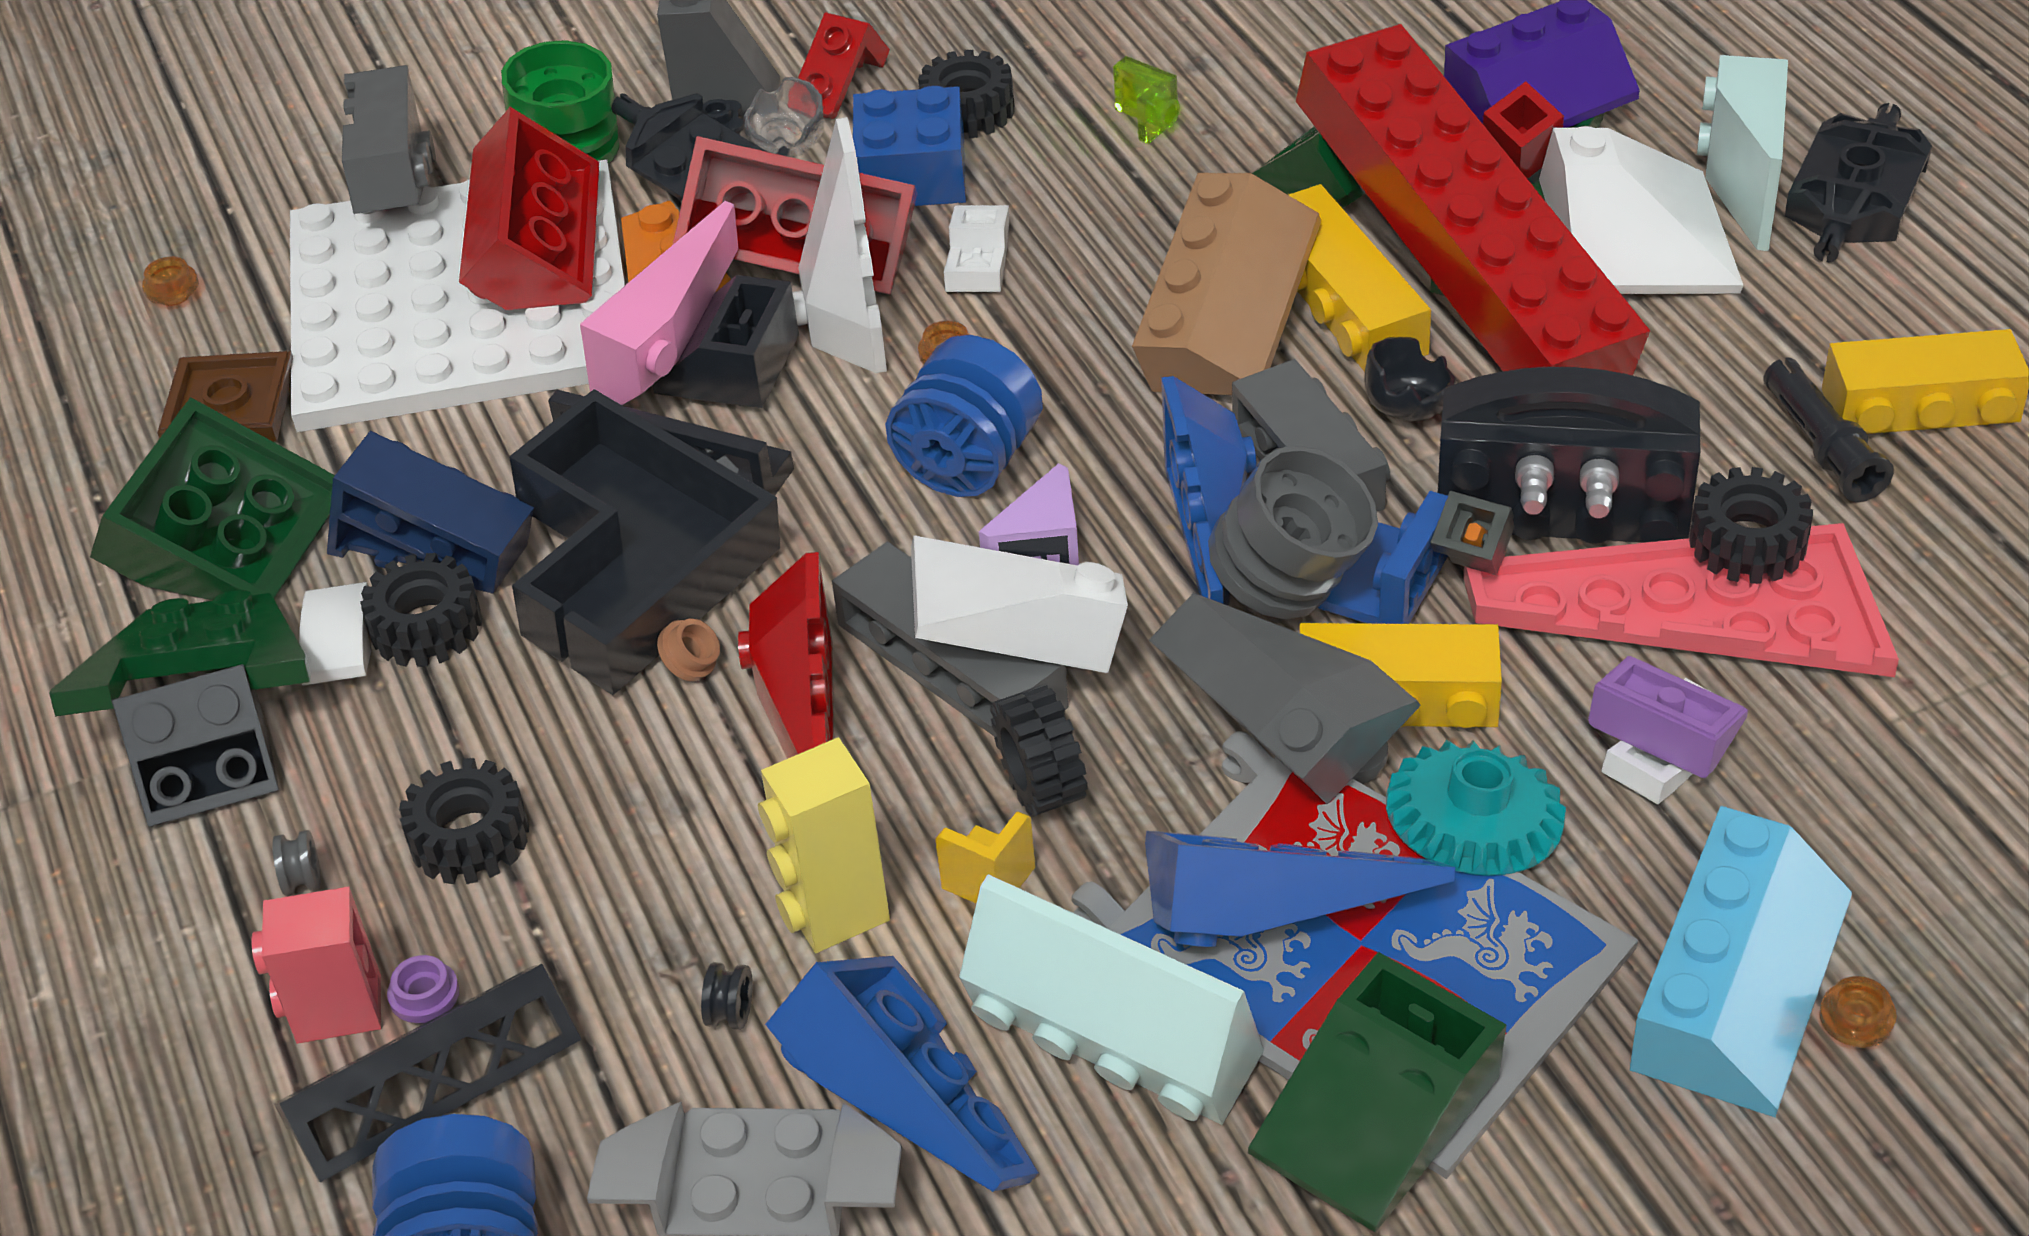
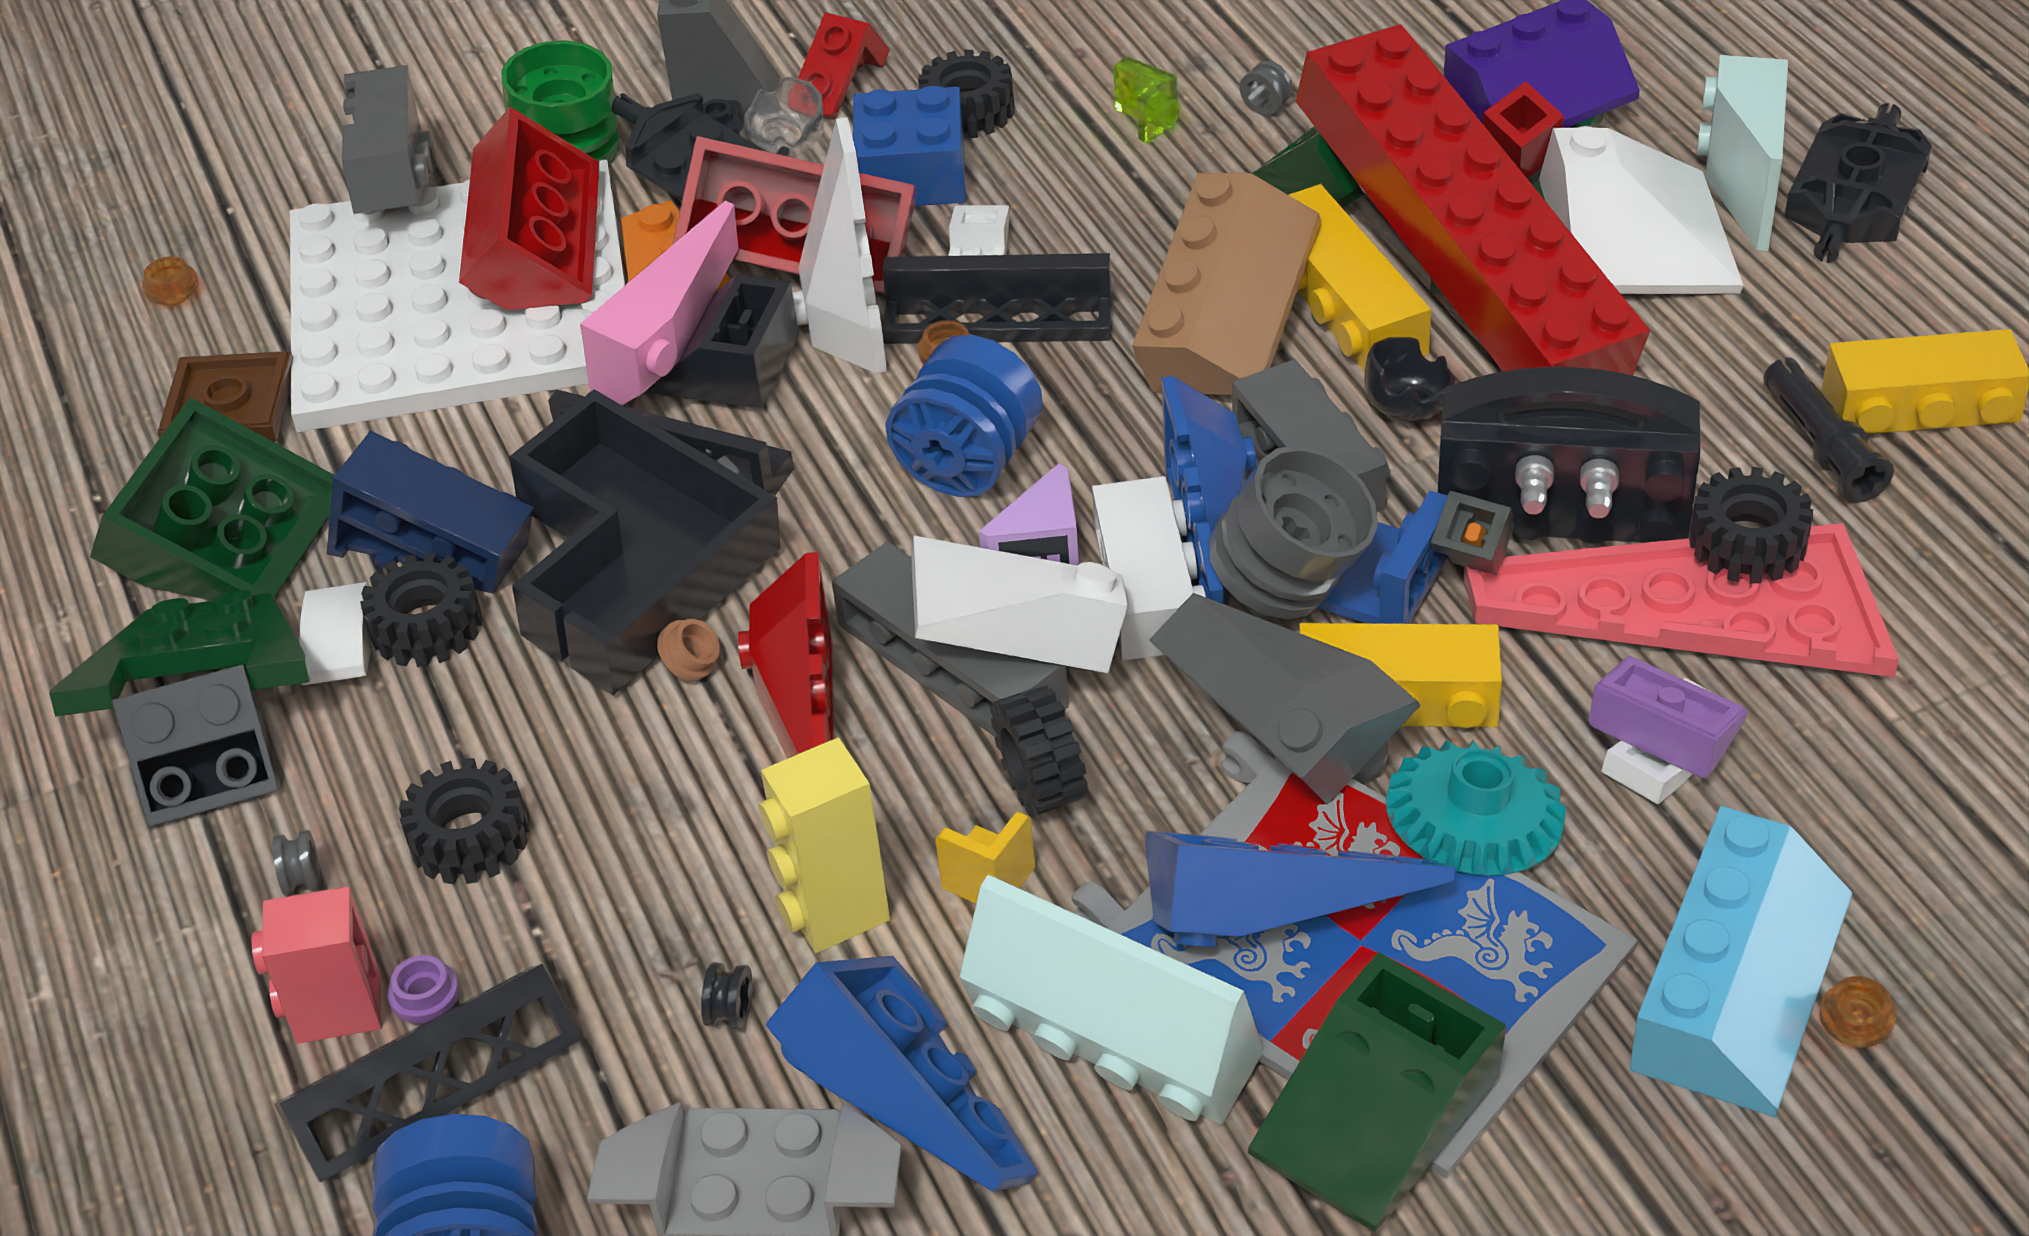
none -> black fence [882,253,1112,344]
none -> white brick [1092,476,1206,661]
none -> dark grey bush [1239,61,1293,115]

